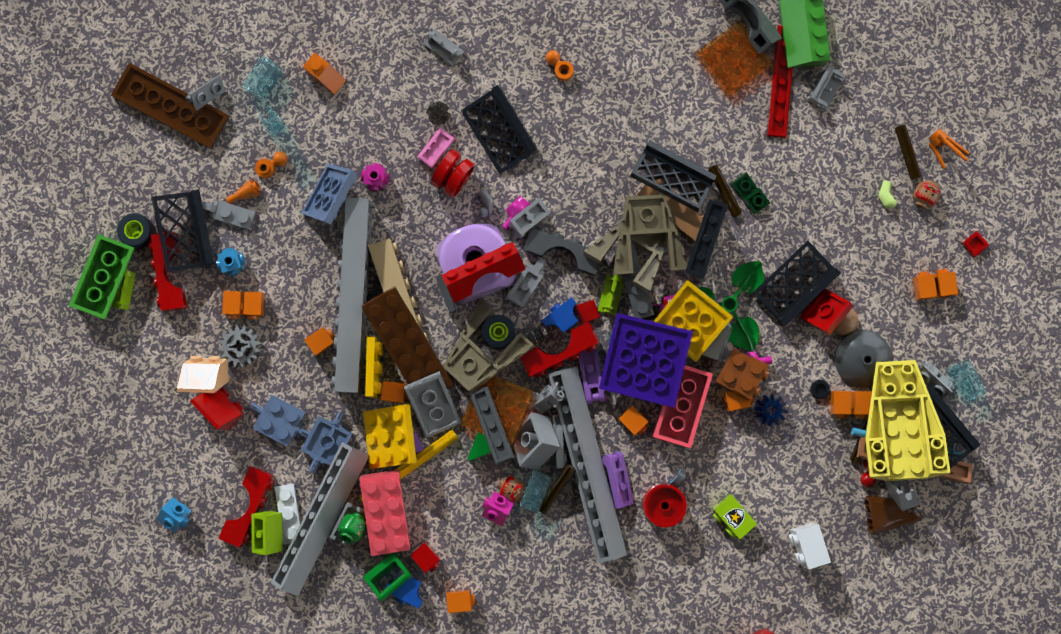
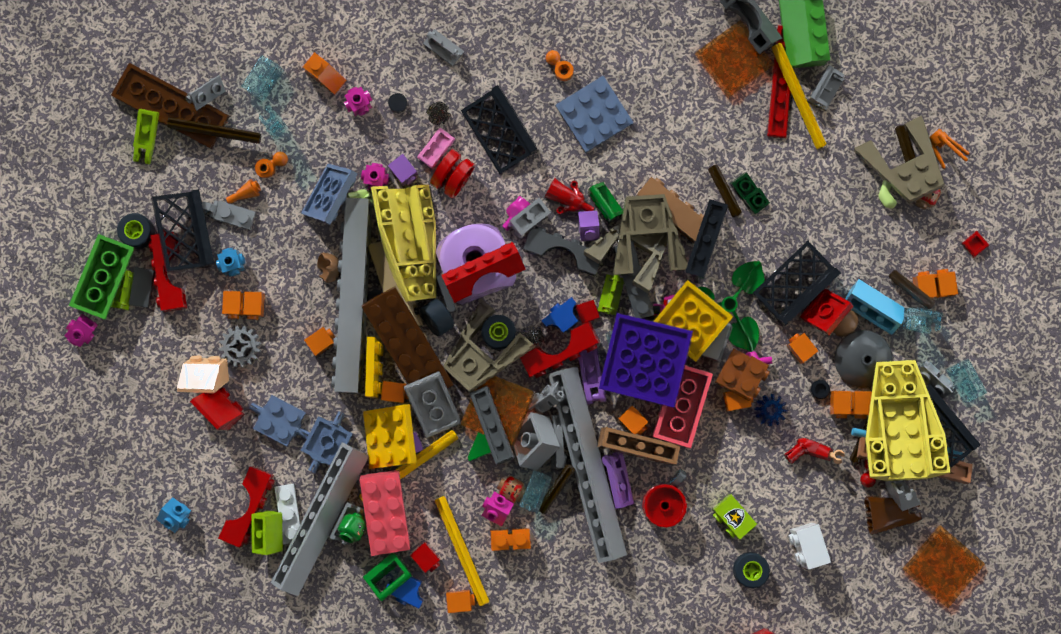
light grey arm [478,188,494,217] -> none
light grey hinge [507,257,546,309] -> none
black fence [630,140,717,212] -> none
none -> dark pink brick [64,313,98,347]
none -> dark grey tile [129,267,155,308]
none -> lime hinge [133,109,159,165]
none -> dark brown axle [167,117,261,144]
none -> medium nougat hair [317,253,340,283]
none -> dark pink brick [344,87,372,116]
none -> yellowish green arm [347,189,374,204]
none -> light yellow wedge [371,185,436,302]
none -> black tile [388,93,407,113]
none -> medium lavender brick [388,154,418,186]
none -> black wheel [420,299,454,337]
none -> yellow axle [435,496,489,606]
none -> orange piece [490,528,531,551]
none -> red piece [544,178,594,214]
none -> sand blue plate [555,76,634,153]
none -> medium lavender brick [578,211,600,241]
none -> green tile [588,182,623,224]
none -> medium nougat brick [597,427,680,465]
none -> black wheel [733,552,770,589]
none -> yellow axle [772,43,826,149]
none -> red arm [784,438,845,464]
none -> orange brick [787,333,818,364]
none -> medium azure brick [845,279,908,335]
none -> dark tan wing [854,115,944,203]
none -> dark brown axle [889,270,935,309]
none -> clear orange plate [902,525,985,608]
none -> clear light blue hinge [903,308,943,334]

